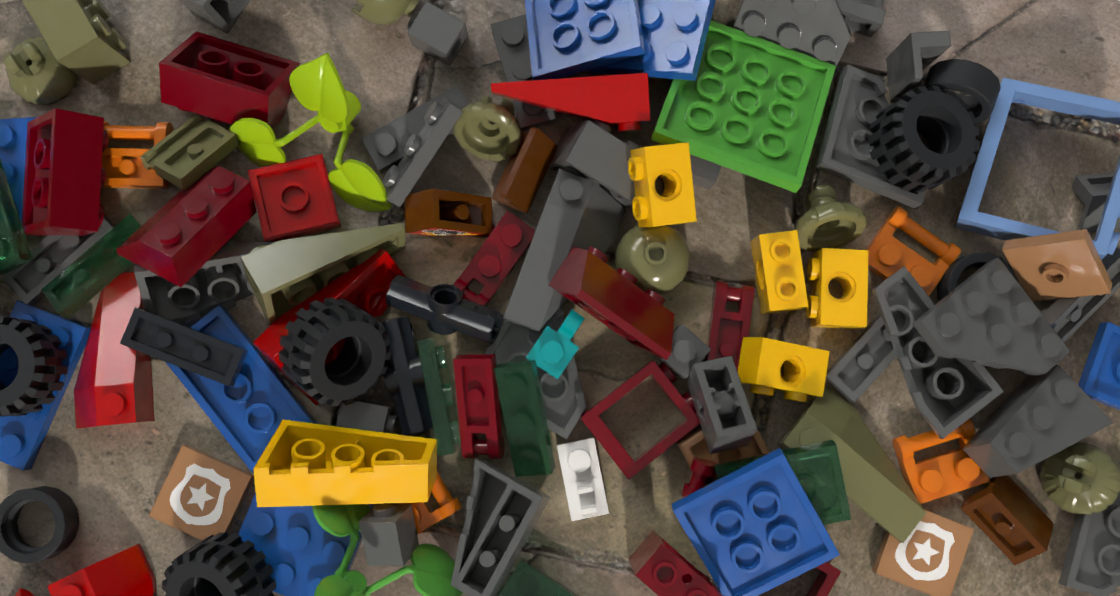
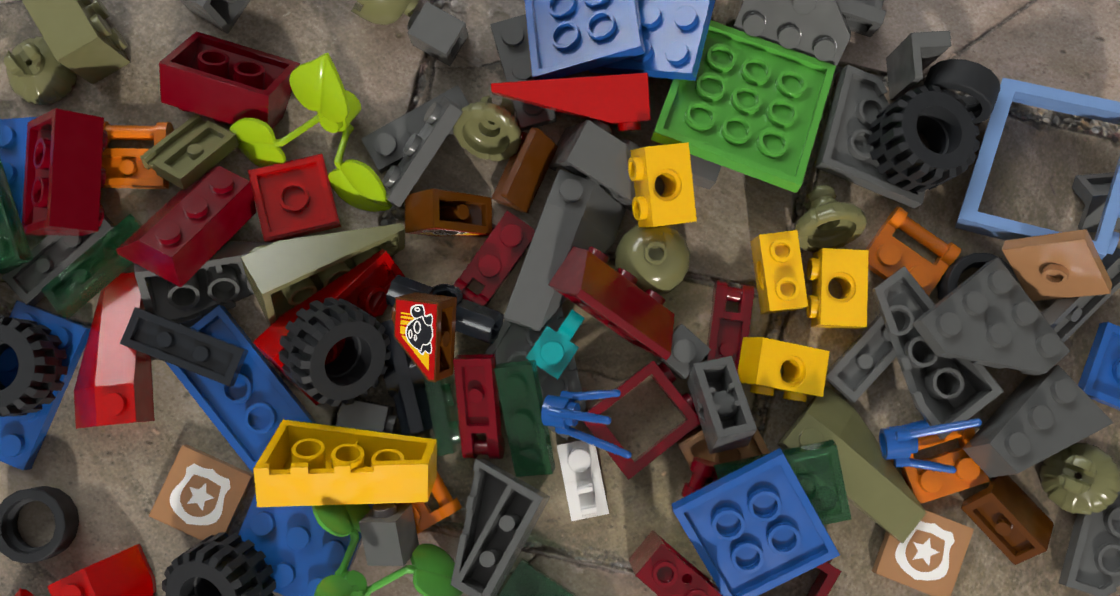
none -> slope [392,292,457,382]
none -> blue plant [541,389,632,459]
none -> blue plant [879,418,982,474]

